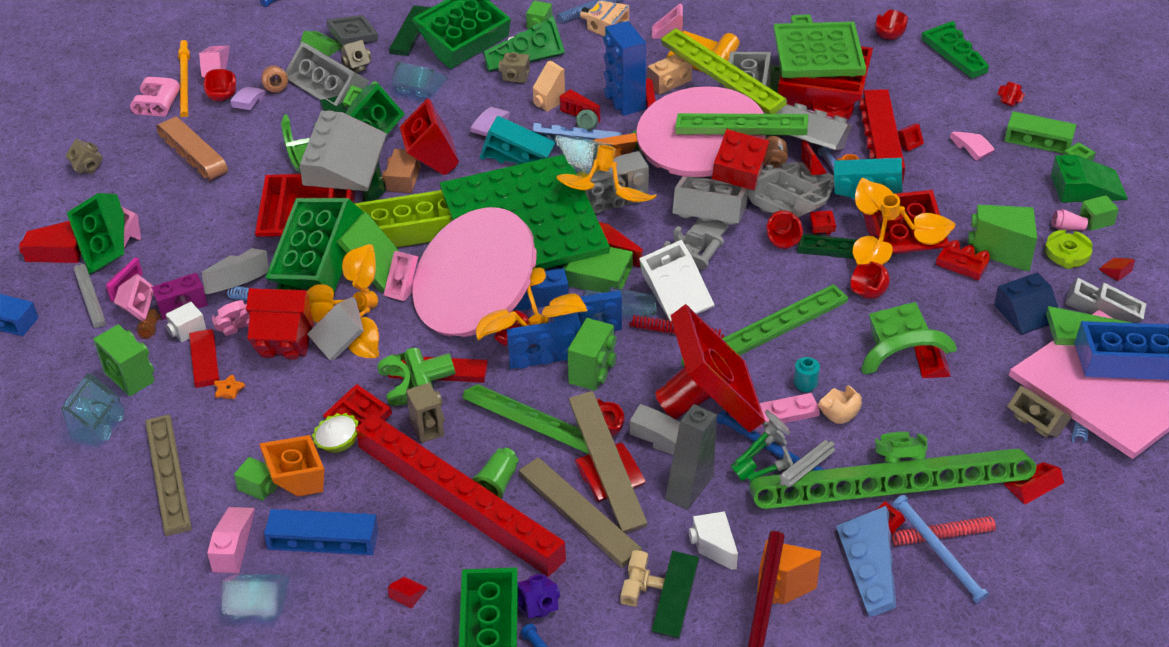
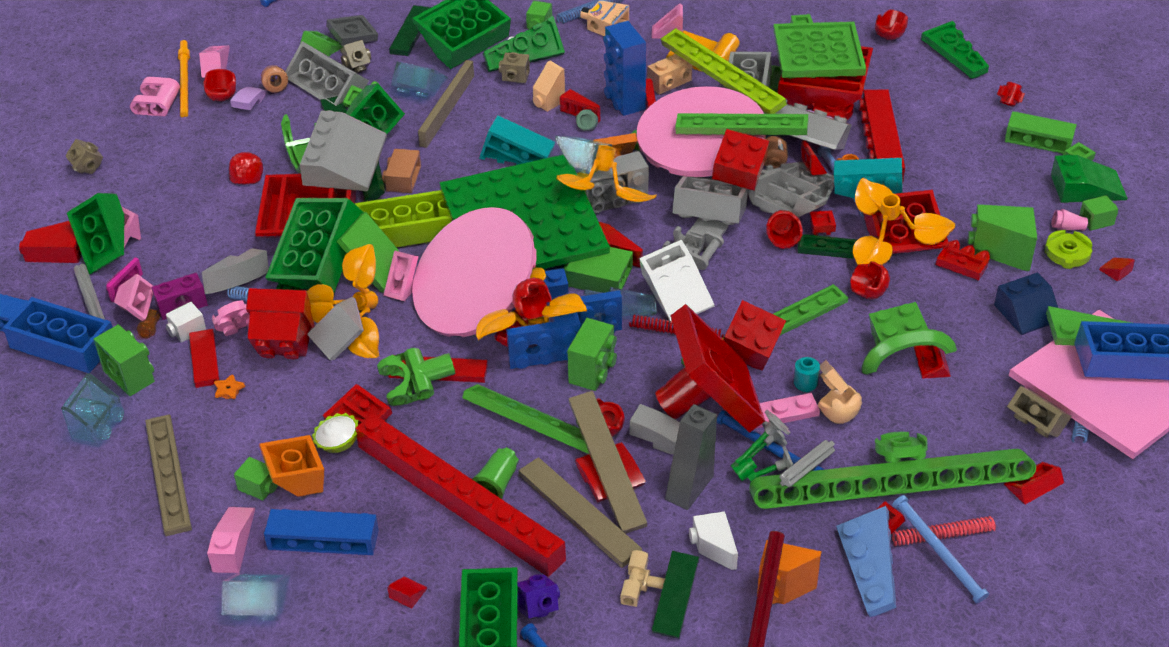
nougat beam [156,116,228,182] -> none
red slope [399,98,459,175] -> none
dark tan brick [406,382,445,444] -> none
lavender slope [470,107,509,136] -> none
medium blue wing [533,123,623,144] -> none
red tile [898,123,924,151] -> none
bright pink slope [949,132,995,161] -> none
light grey slope [1065,278,1146,322] -> none
none -> blue brick [3,297,113,374]
none -> red hair [229,152,263,185]
none -> dark tan tile [418,60,474,148]
none -> red hair [512,277,552,320]
none -> red brick [723,300,786,371]
none -> light nougat plate [820,360,849,394]

